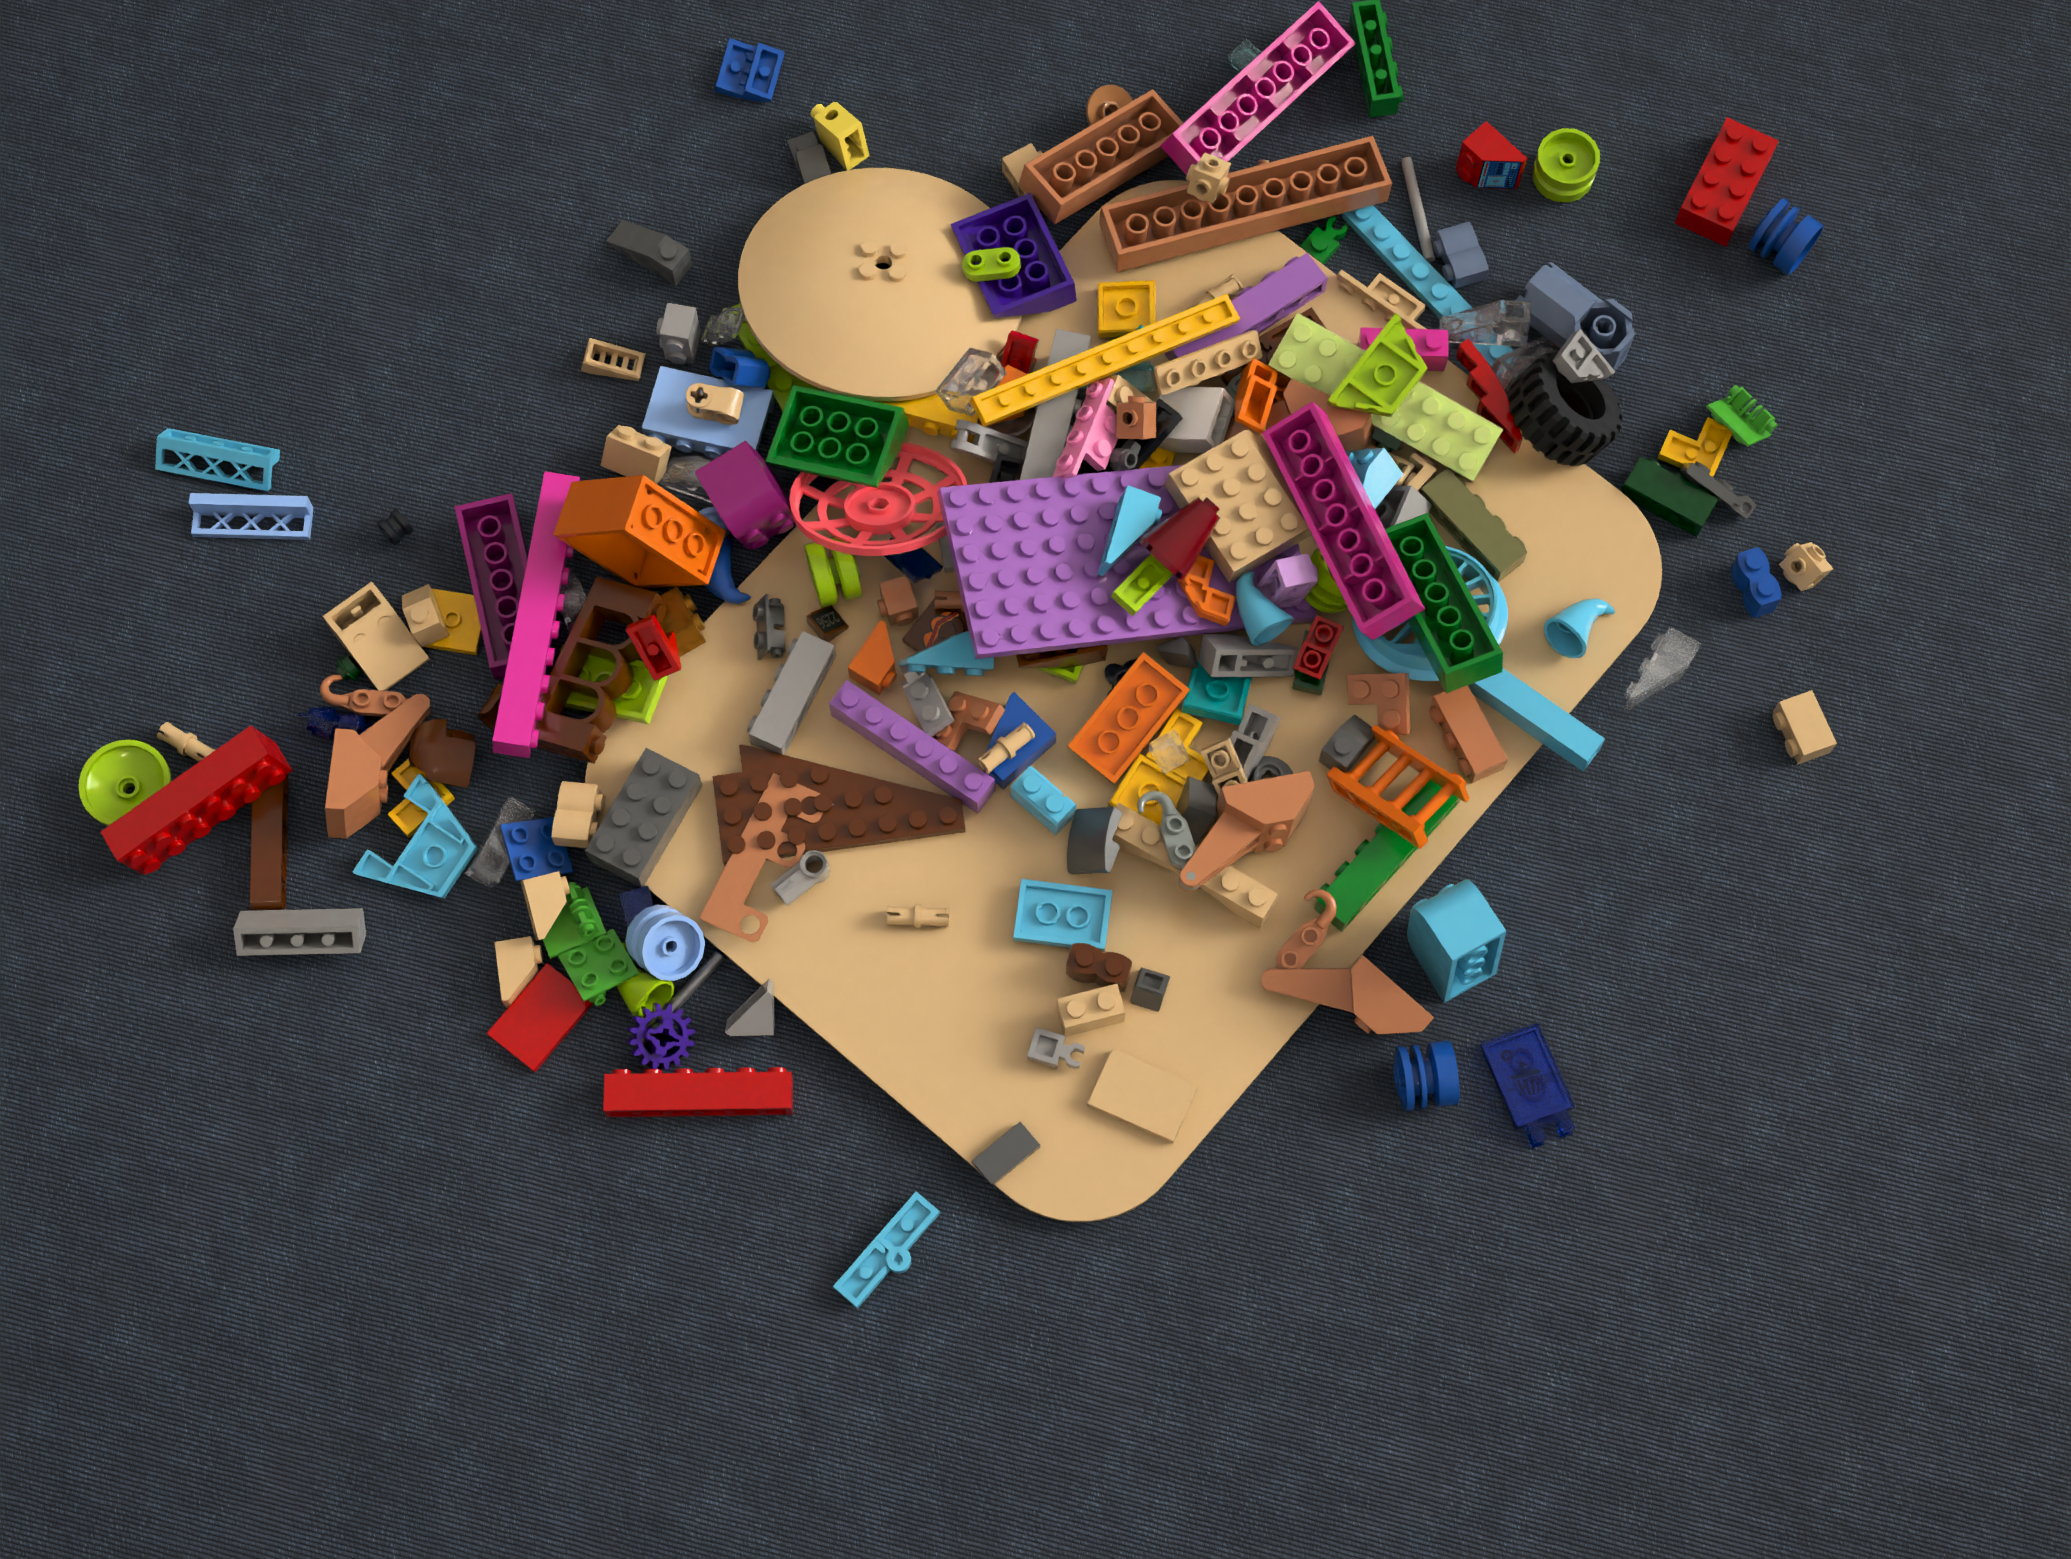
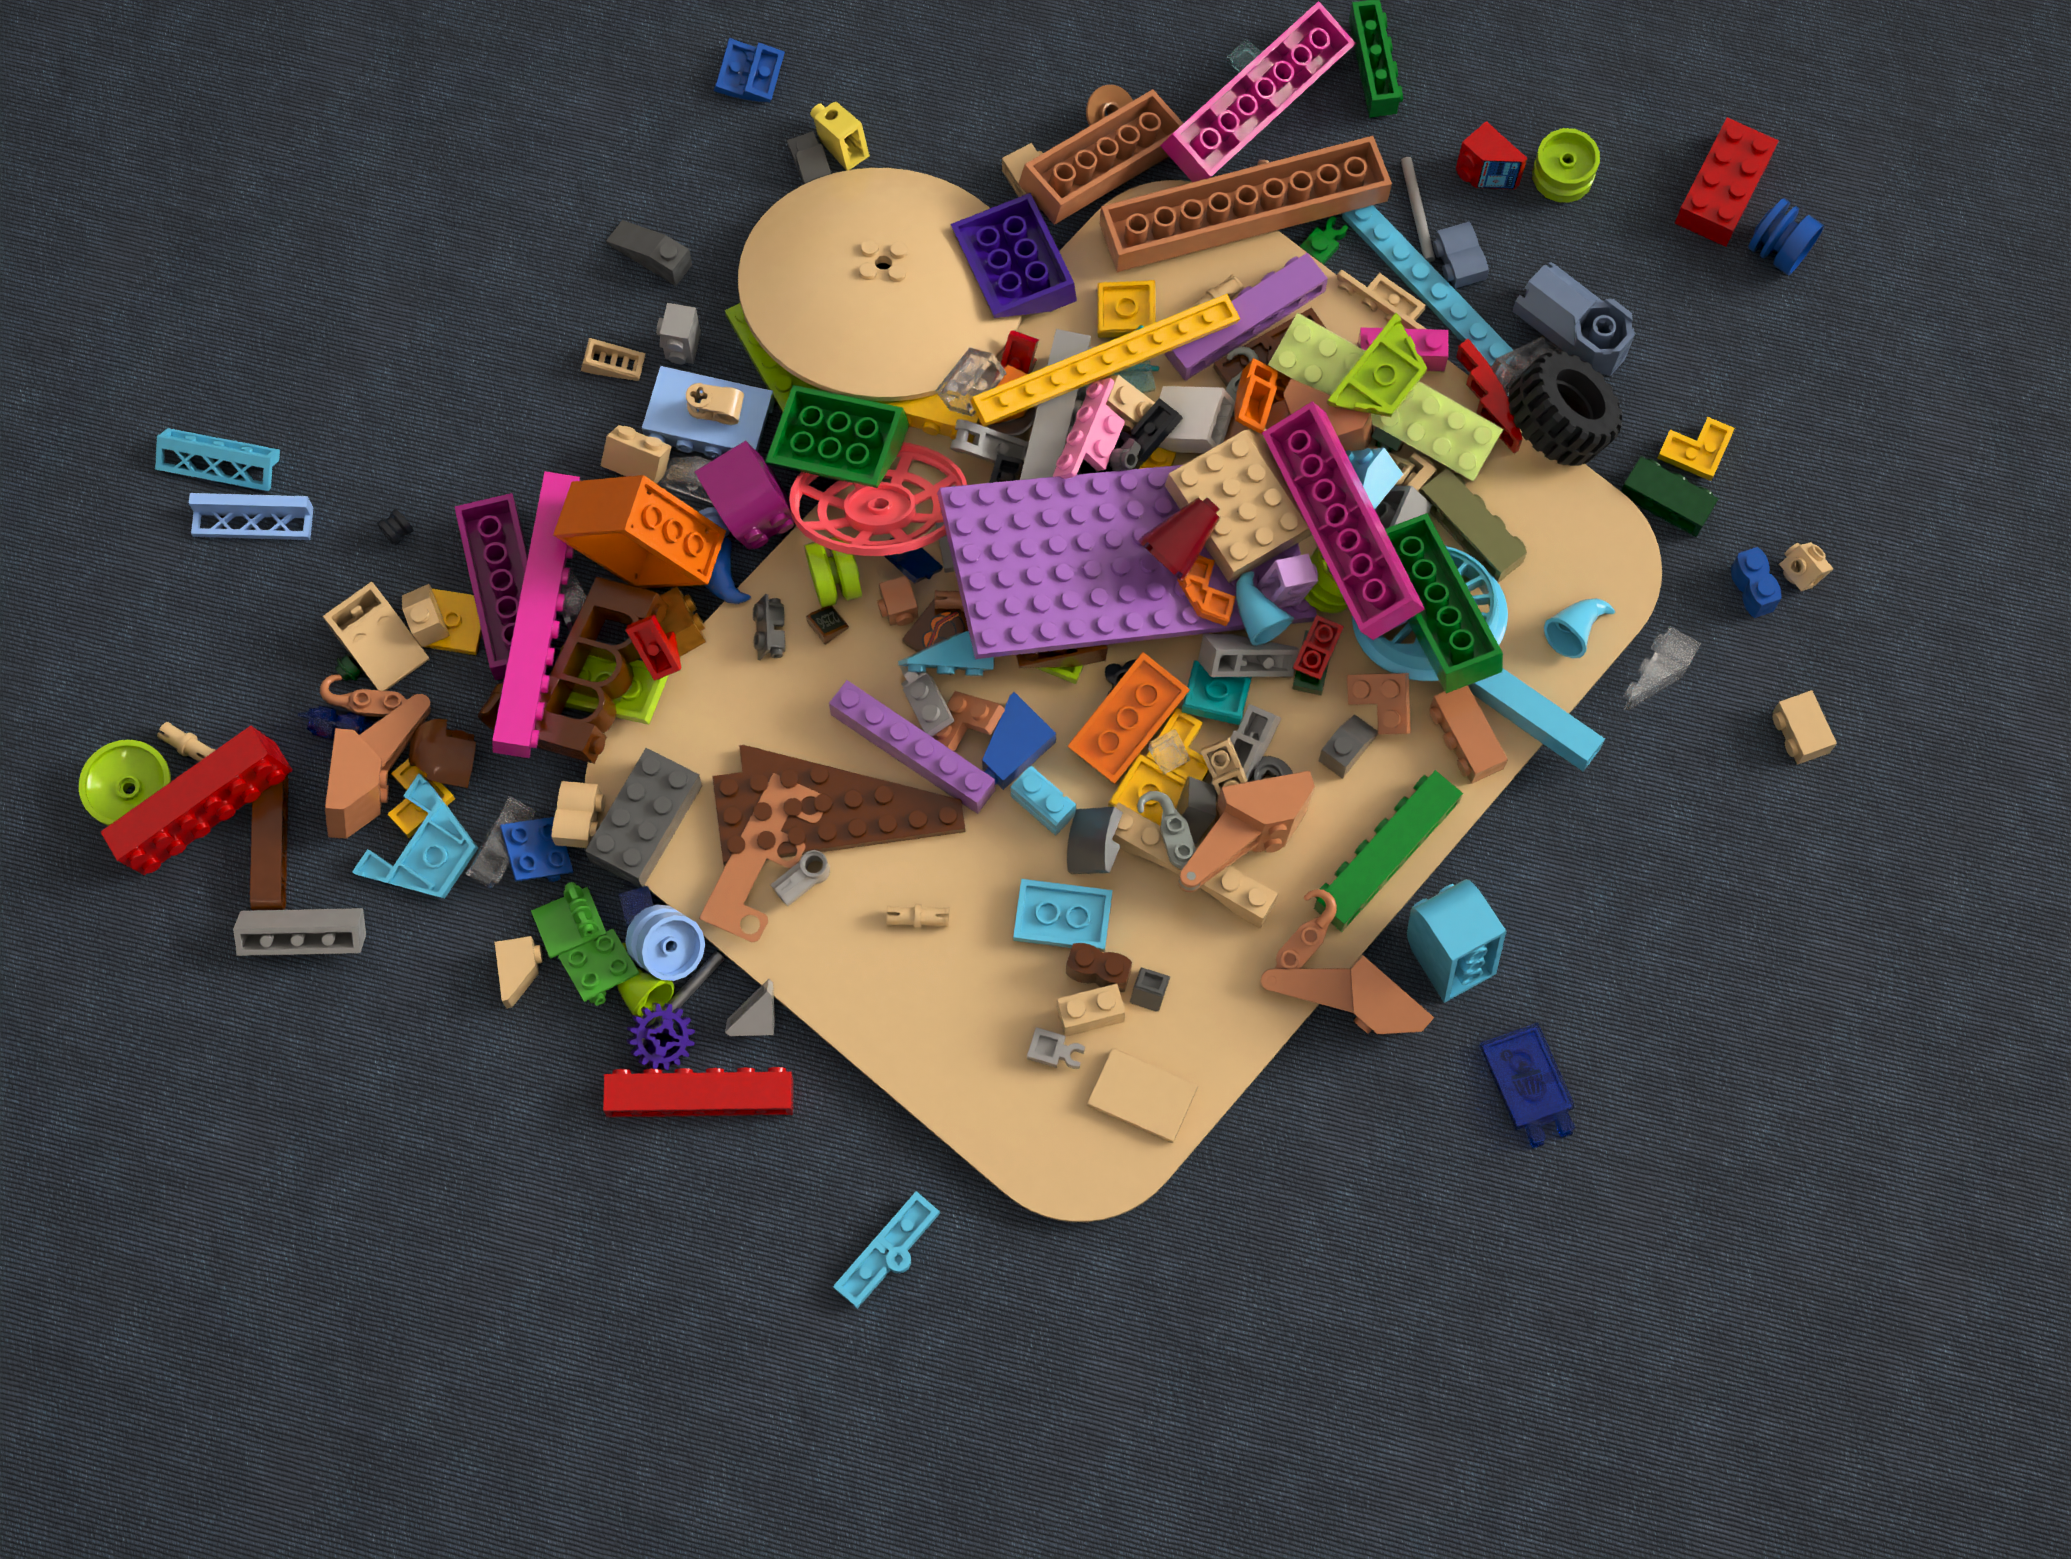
red tile [487,963,594,1073] -> none
tan slope [520,871,570,940] -> none
clear slope [701,307,745,346] -> none
blue brick [709,347,770,388] -> none
light grey brick [747,631,836,755] -> none
orange slope [848,620,897,696] -> none
lime plate [962,247,1021,282] -> none
dark grey tile [972,1121,1040,1187] -> none
tan pin [976,722,1035,774] -> none
medium azure slope [1097,485,1162,576] -> none
lime plate [1110,554,1173,617] -> none
nougat brick [1116,396,1156,439] -> none
tan bracket [1154,330,1262,395] -> none
dark grey slope [1156,637,1198,668] -> none
tan brick [1186,153,1231,203] -> none
orange fence [1326,725,1470,849] -> none
blue wheel [1393,1040,1460,1112] -> none
clear slope [1439,300,1530,347] -> none
light grey wing [1552,329,1615,383] -> none
dark grey hinge [1679,461,1757,519] -> none
bright green hinge [1706,385,1778,447] -> none

